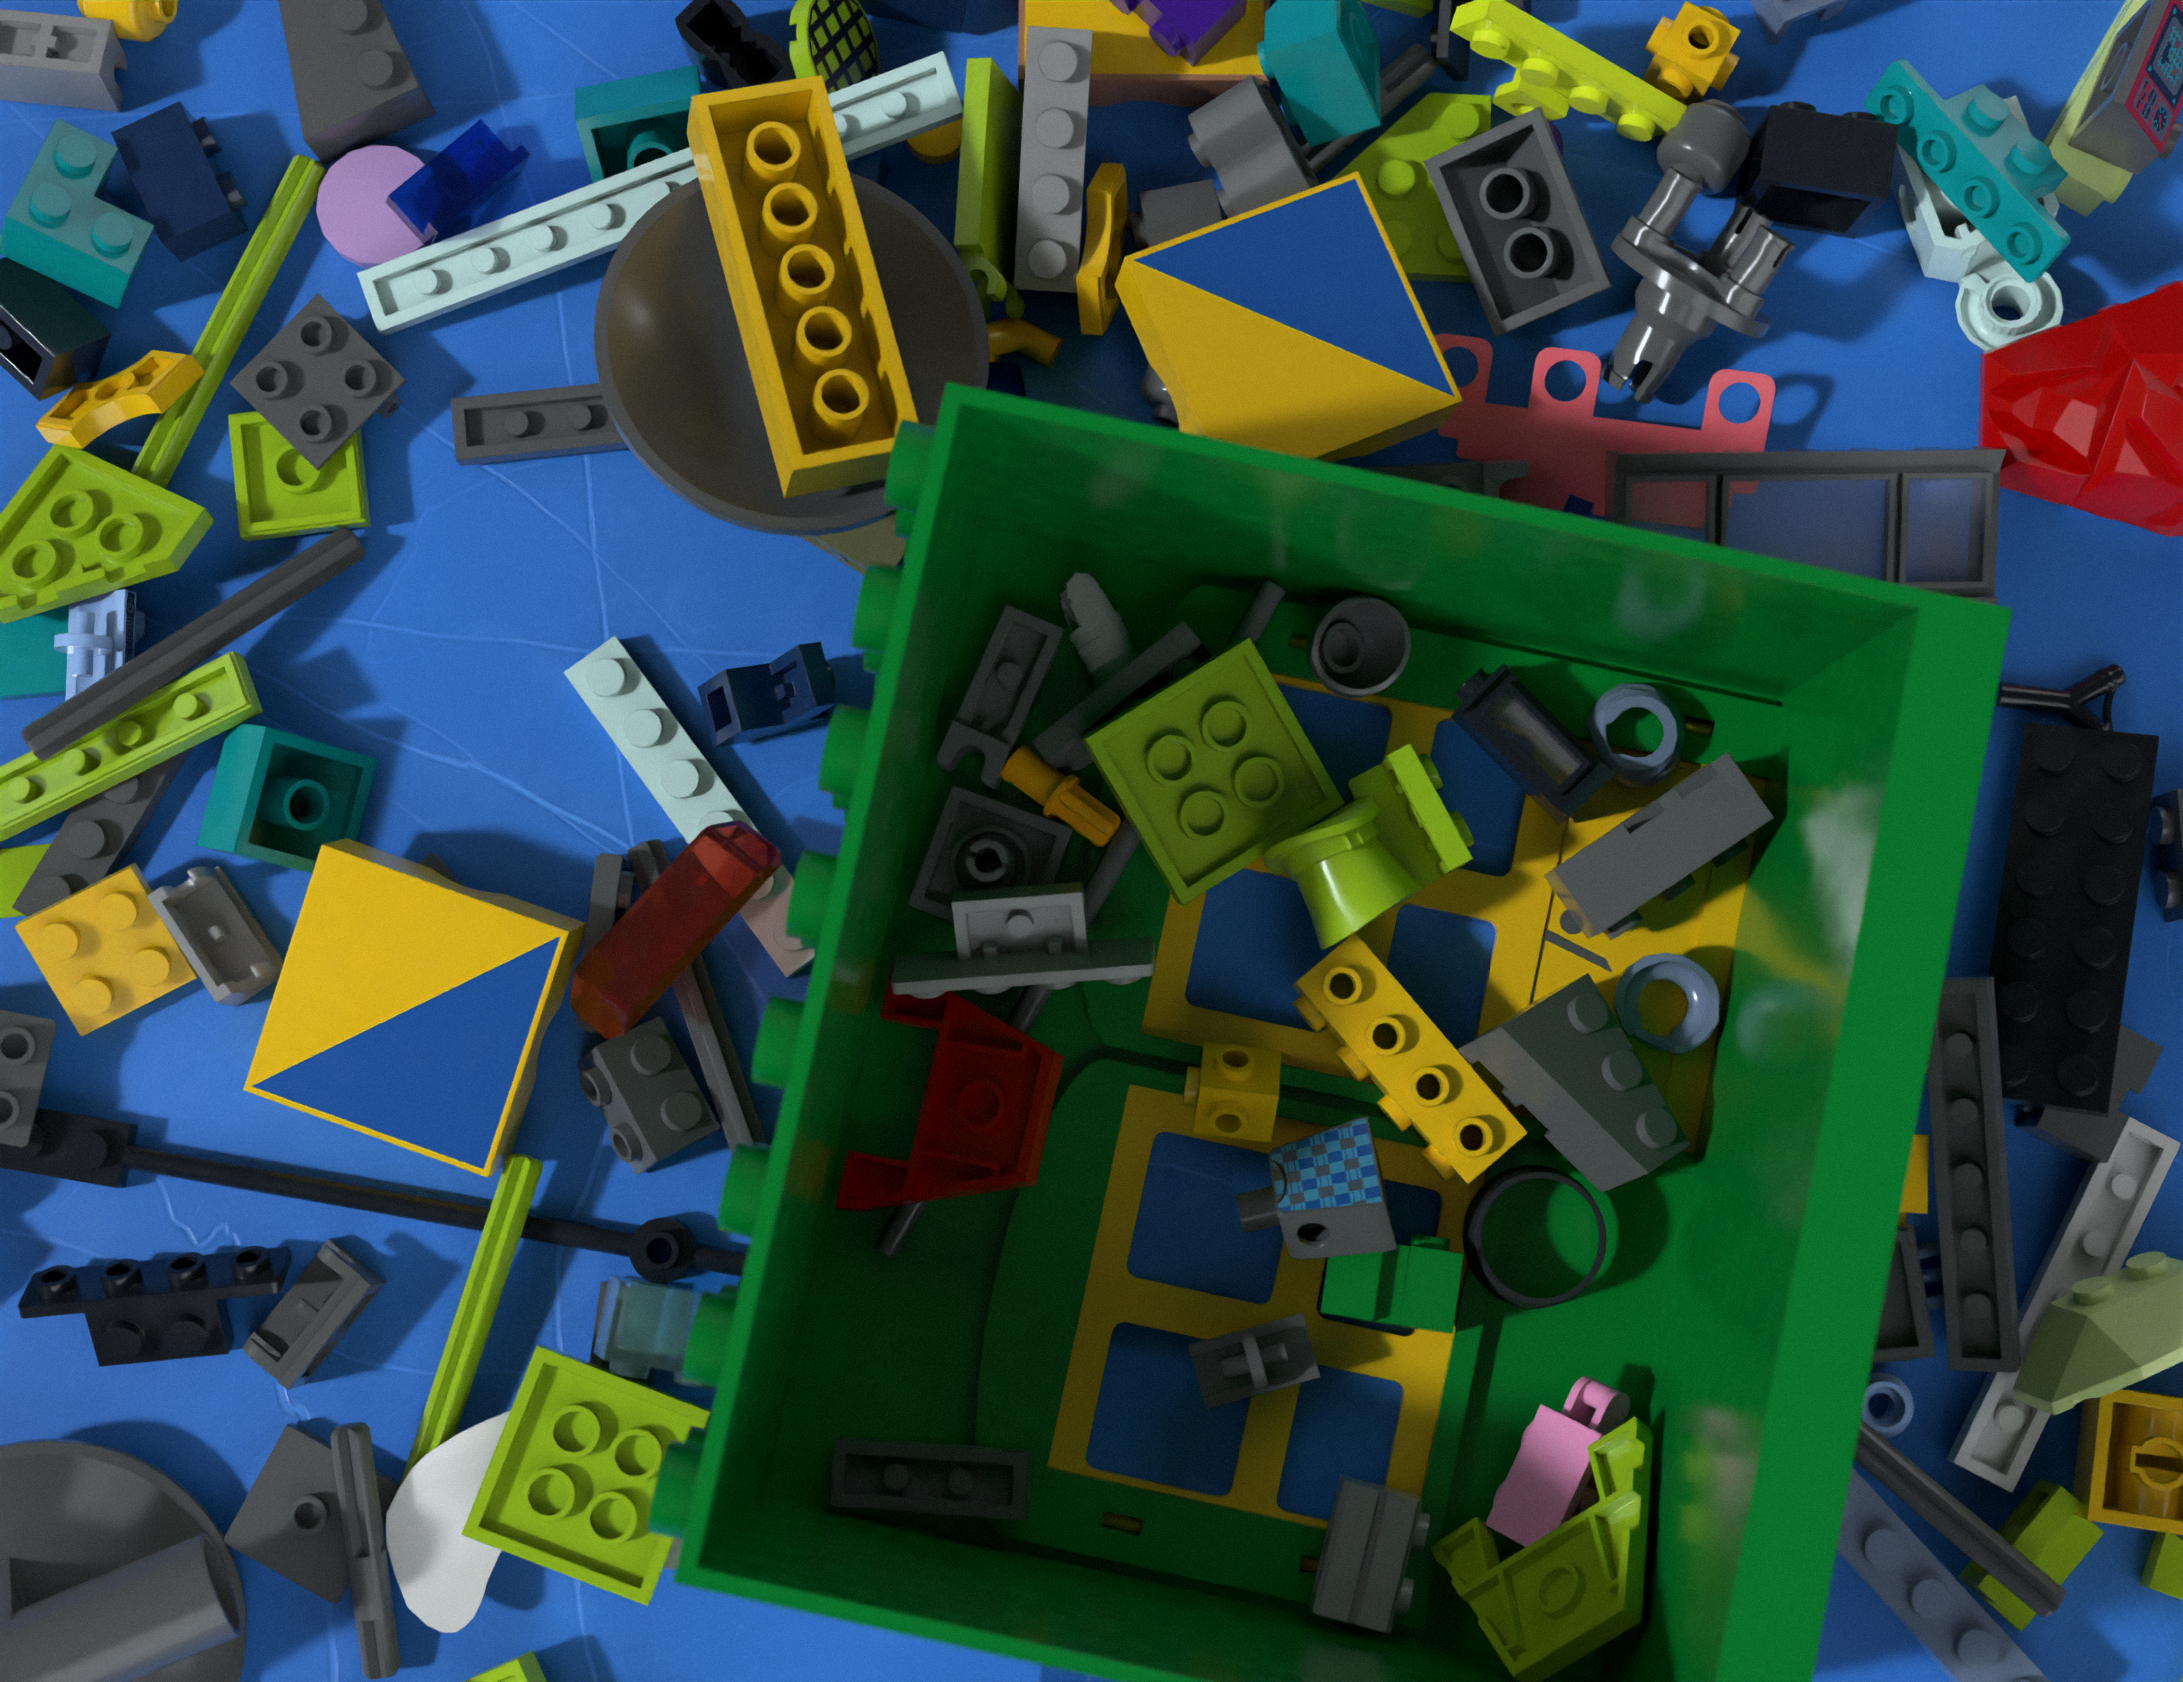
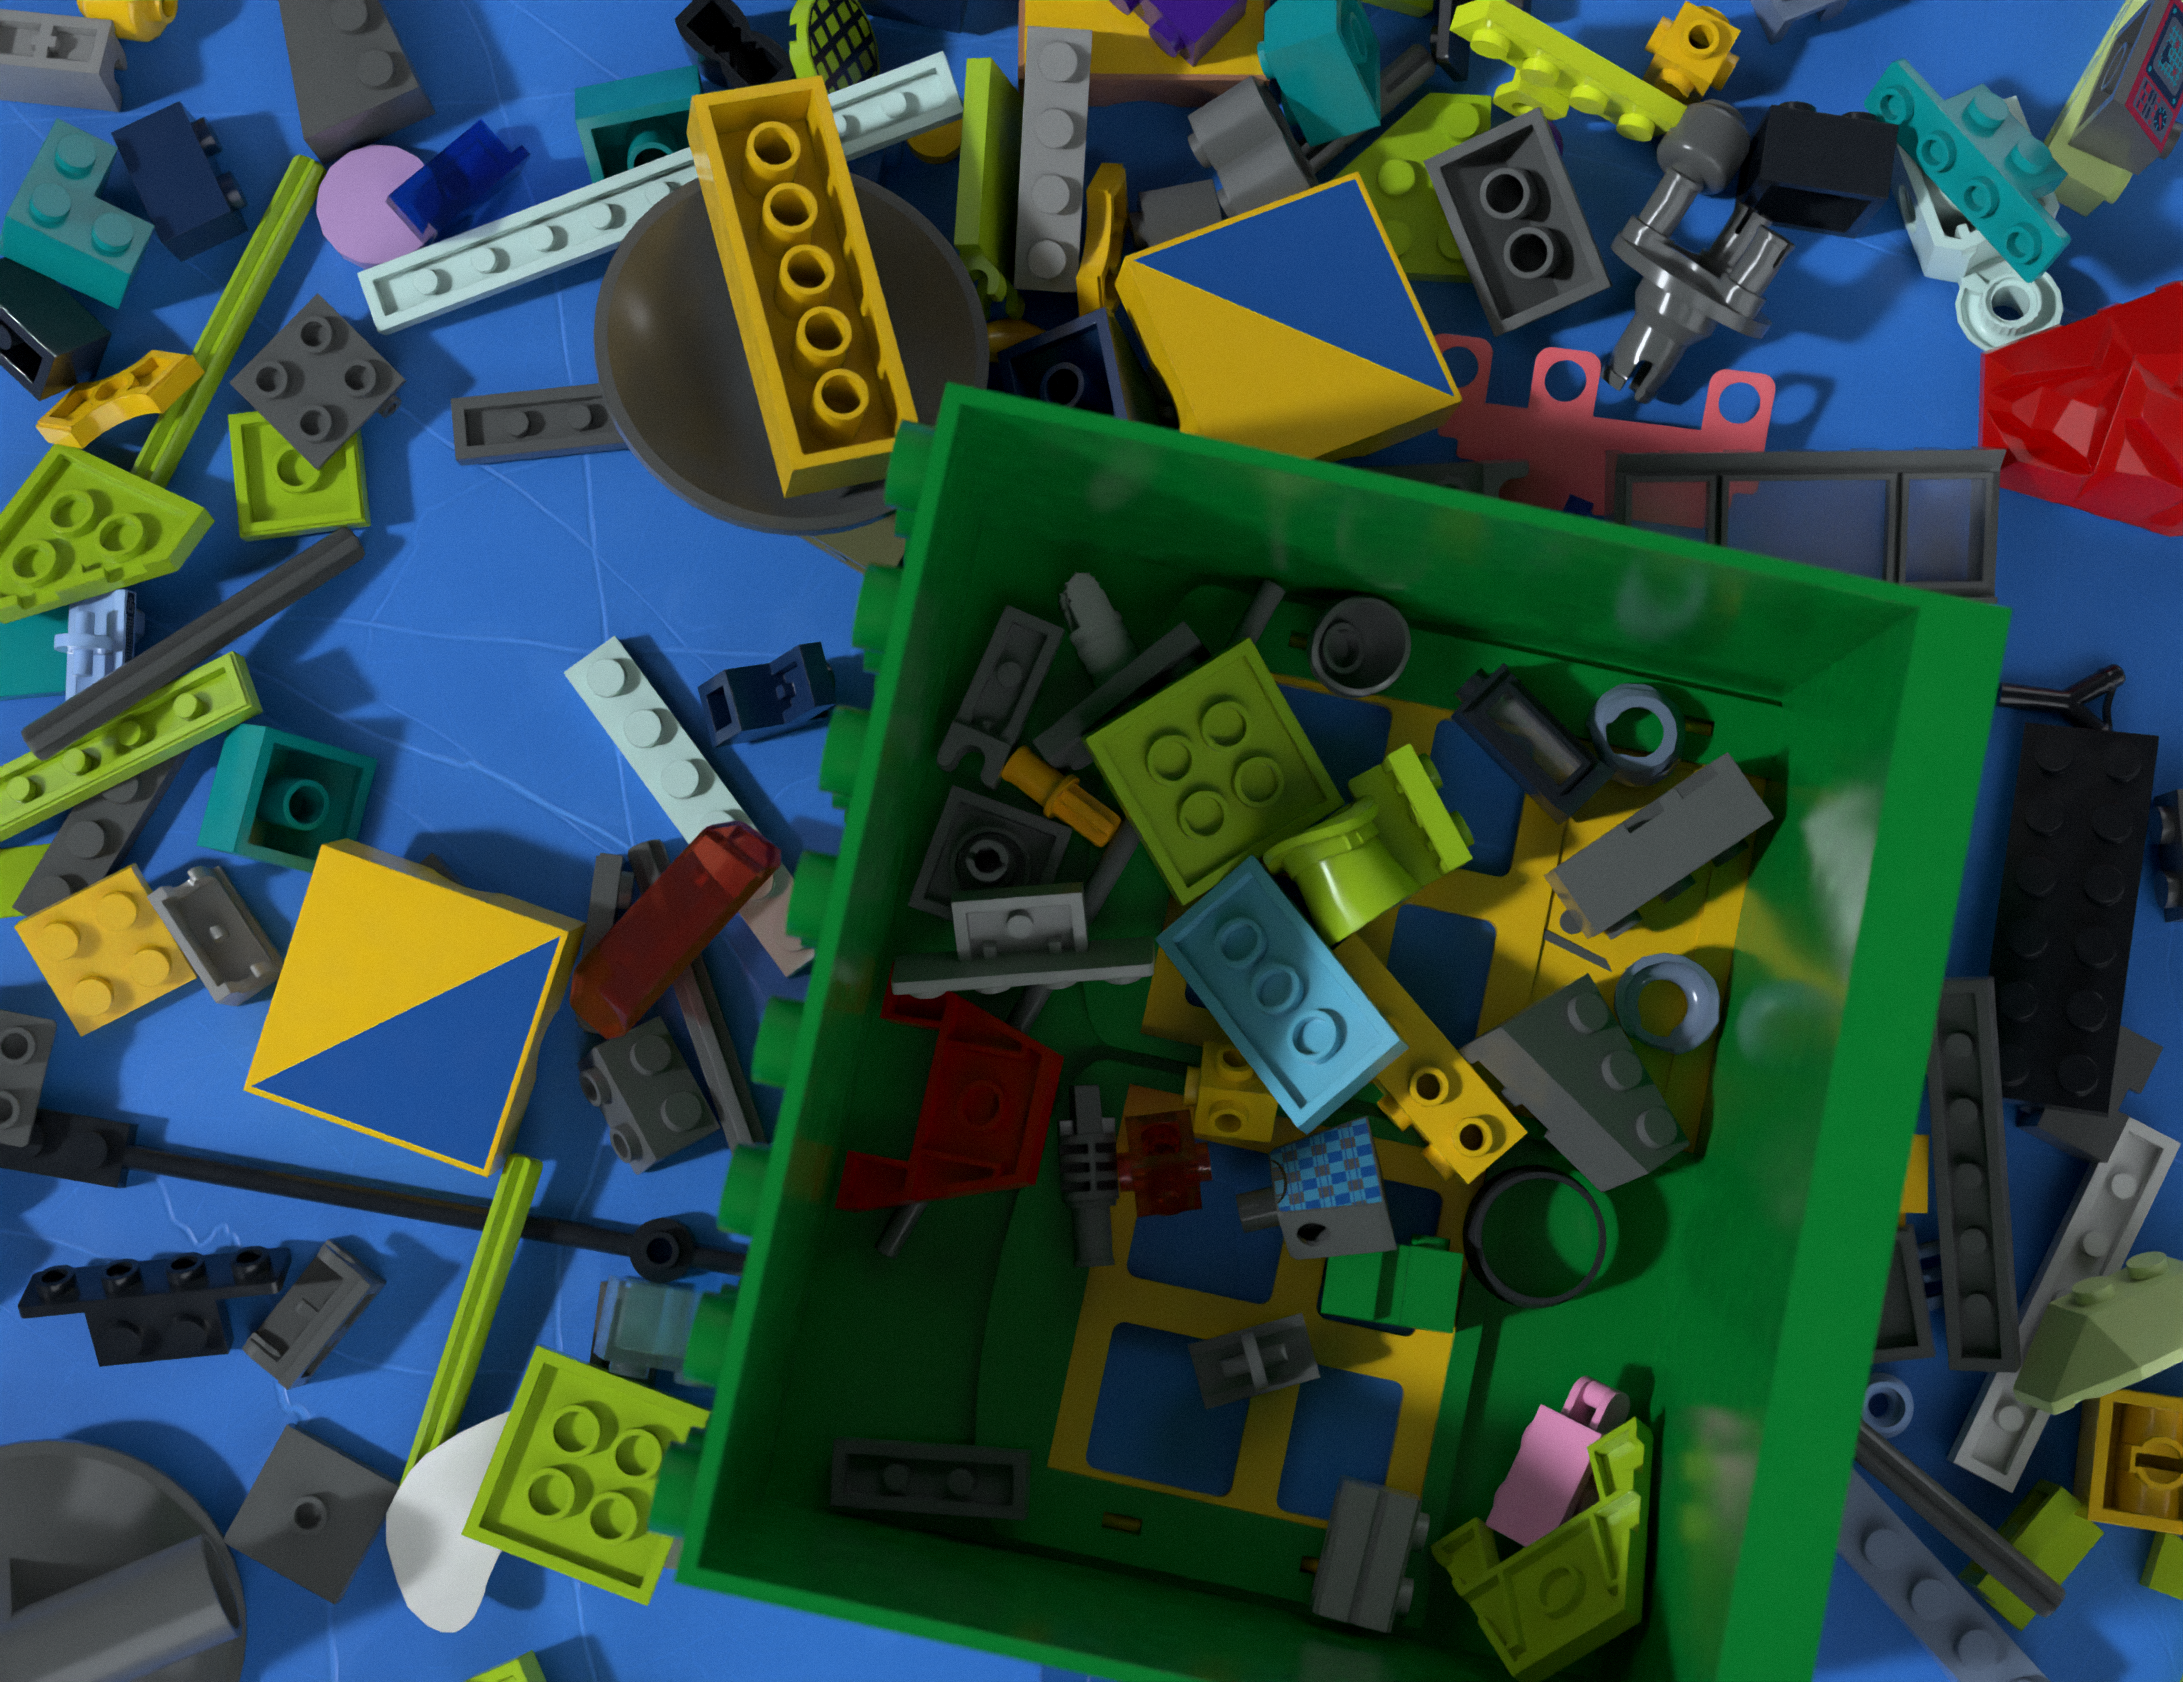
dark grey axle [330,1422,401,1680] -> none
none -> dark blue slope [997,307,1162,427]
none -> dark grey hinge [1057,1084,1119,1267]
none -> clear red brick [1116,1109,1212,1217]
none -> medium azure plate [1155,854,1409,1135]

